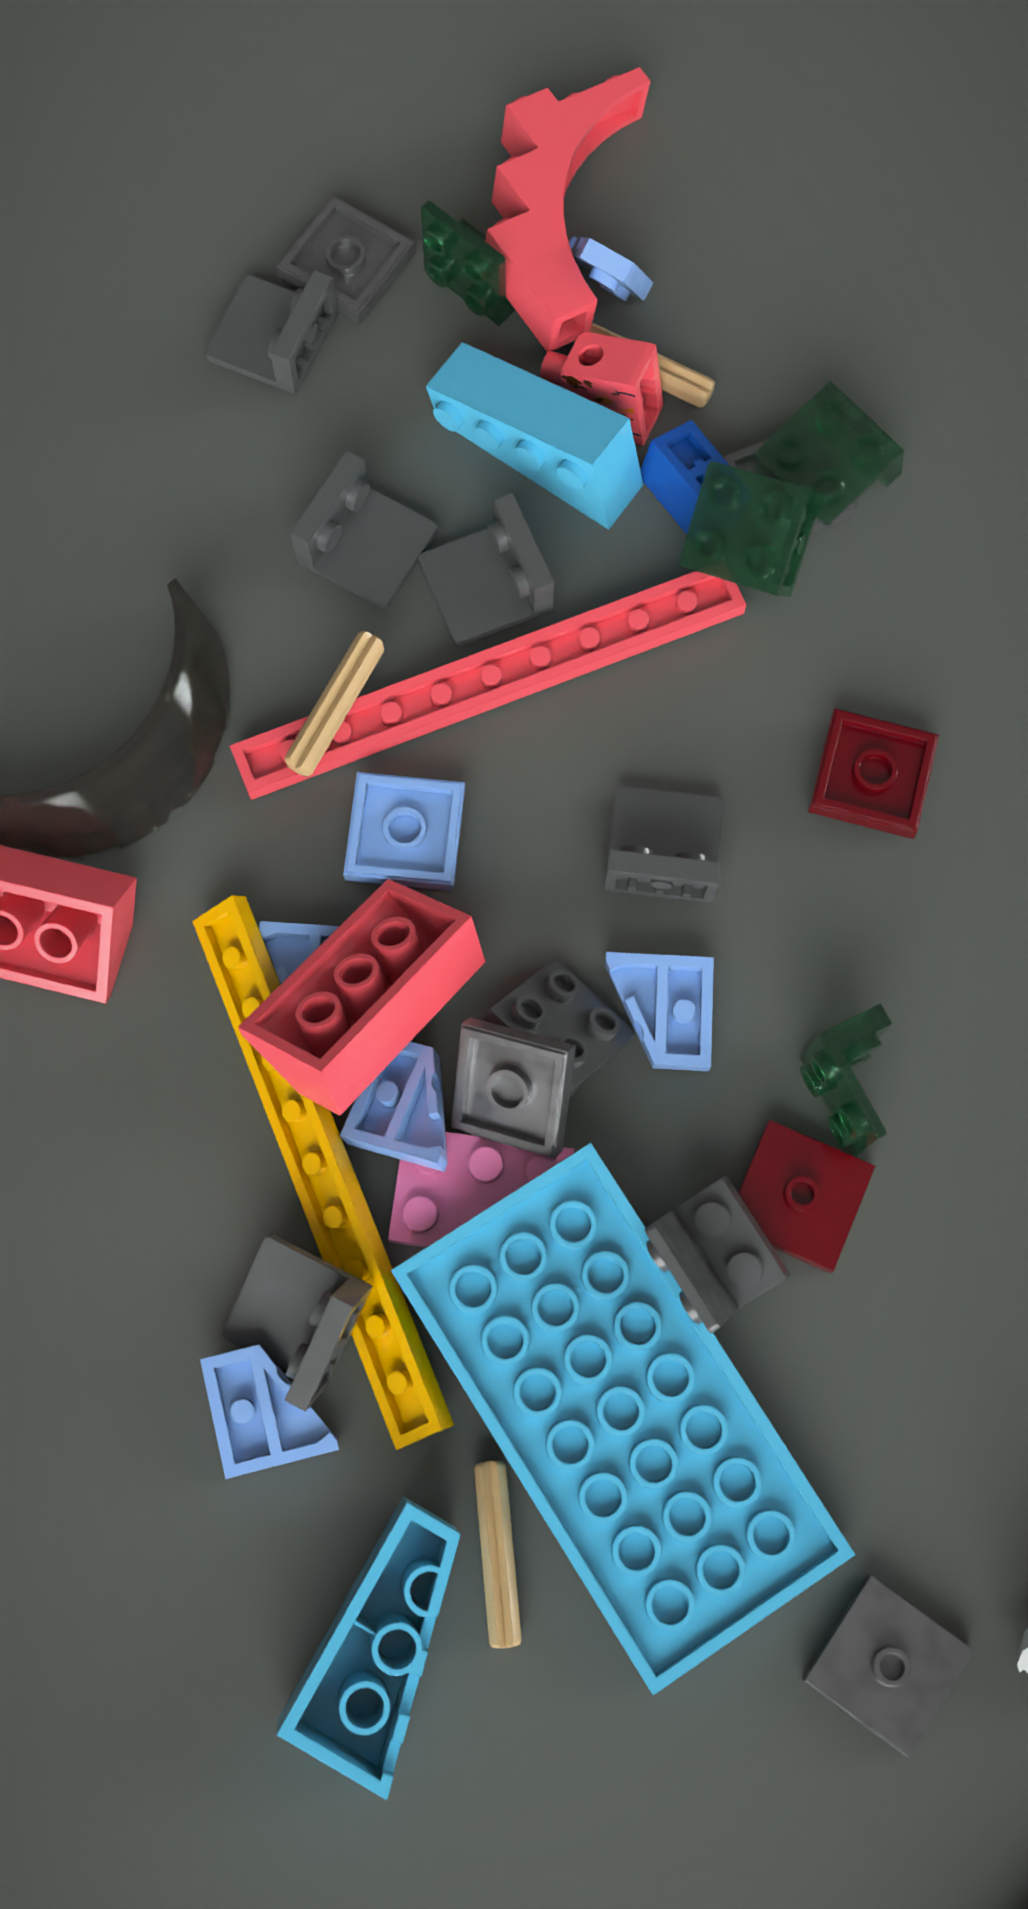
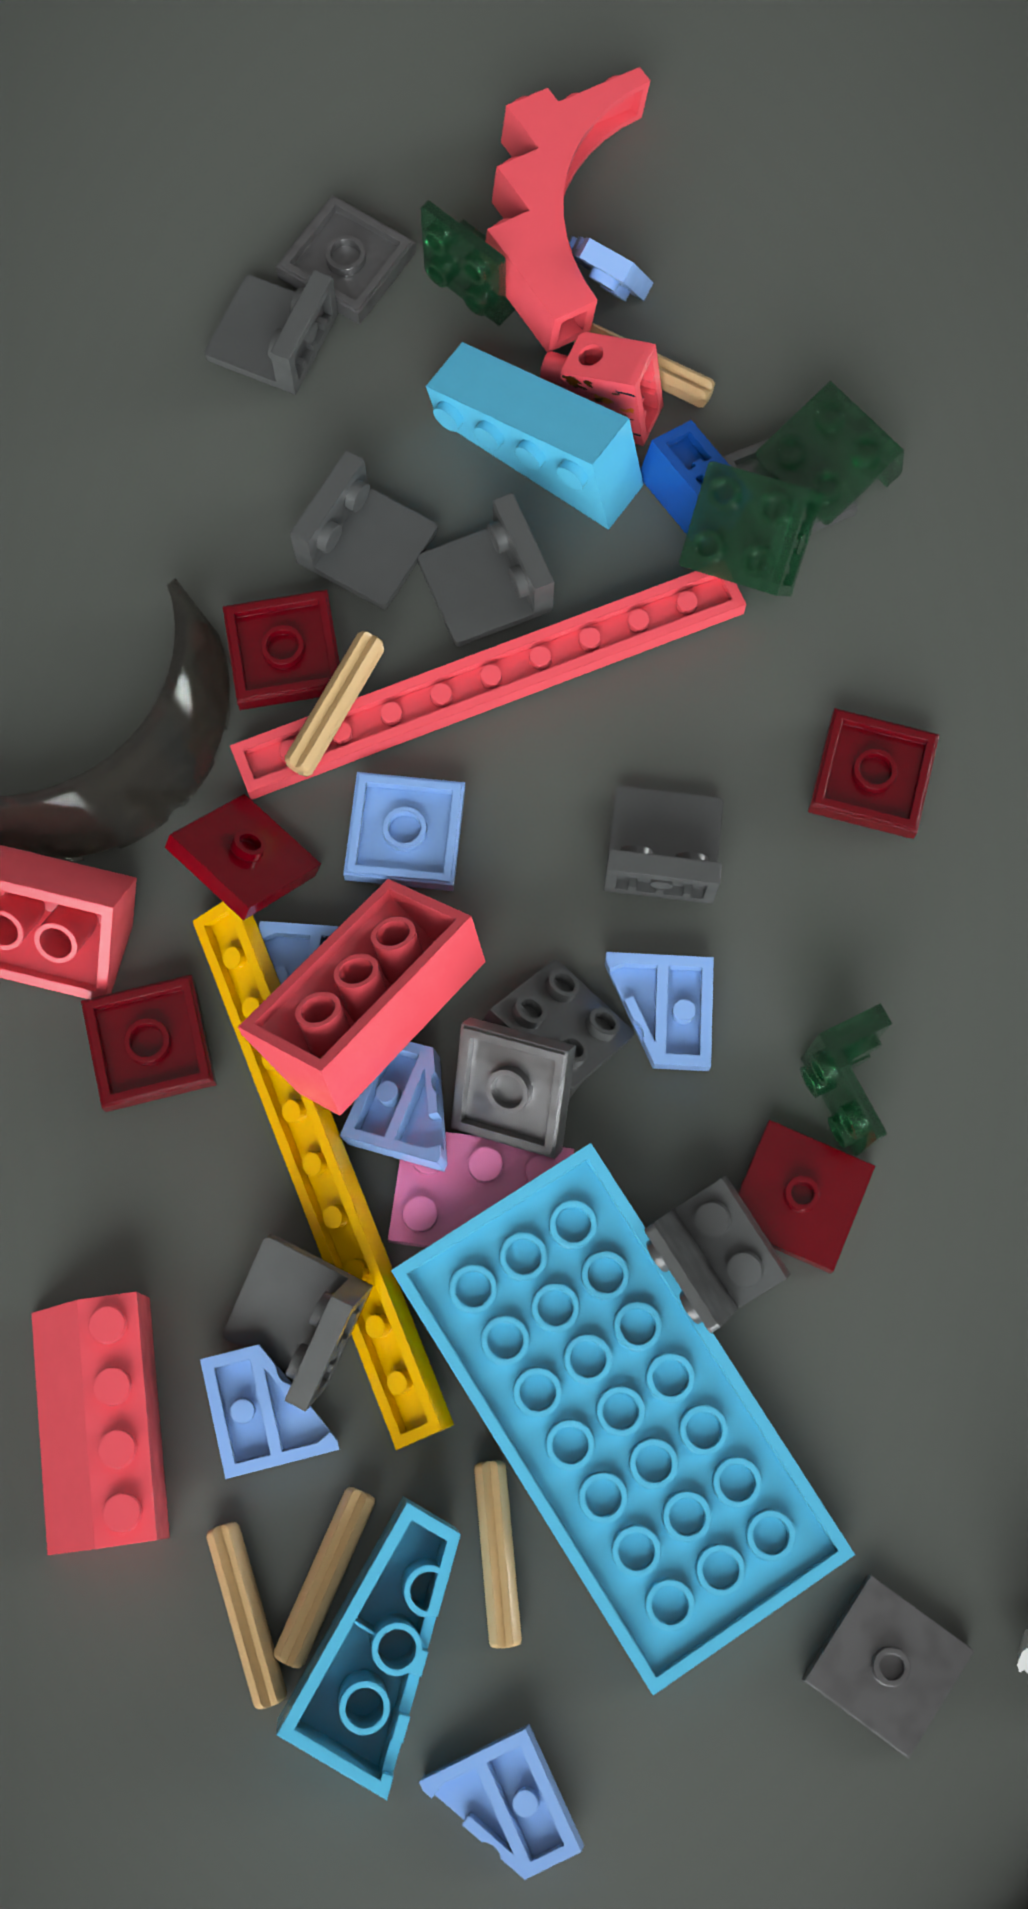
none -> coral slope [31,1291,170,1556]
none -> dark red plate [81,975,217,1112]
none -> dark red plate [165,794,321,921]
none -> tan axle [206,1522,287,1709]
none -> dark red plate [222,589,340,710]
none -> tan axle [273,1487,375,1669]
none -> light blue wing [419,1724,584,1880]

